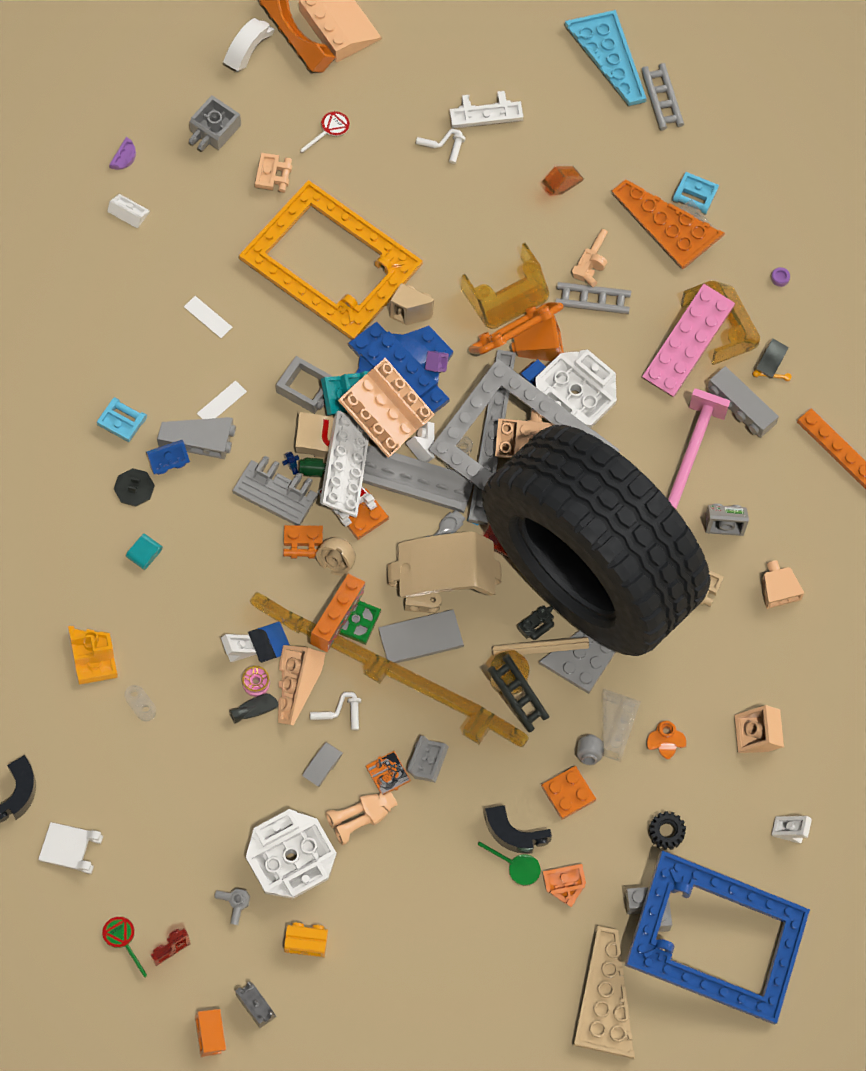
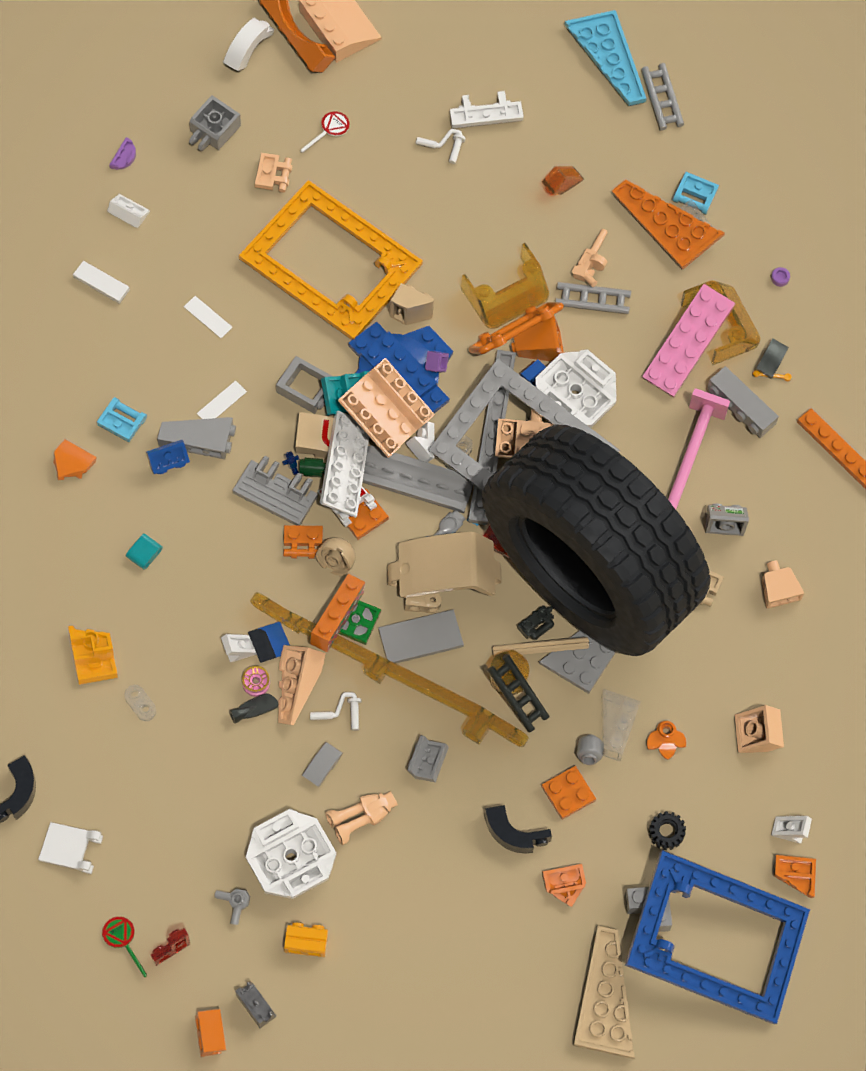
pearl dark grey piece [114,468,155,507] -> none
piece [366,751,411,795] -> none
green piece [478,842,541,886] -> none
none -> orange slope [53,439,97,480]
none -> white tile [73,261,130,304]
none -> orange wing [774,855,816,898]

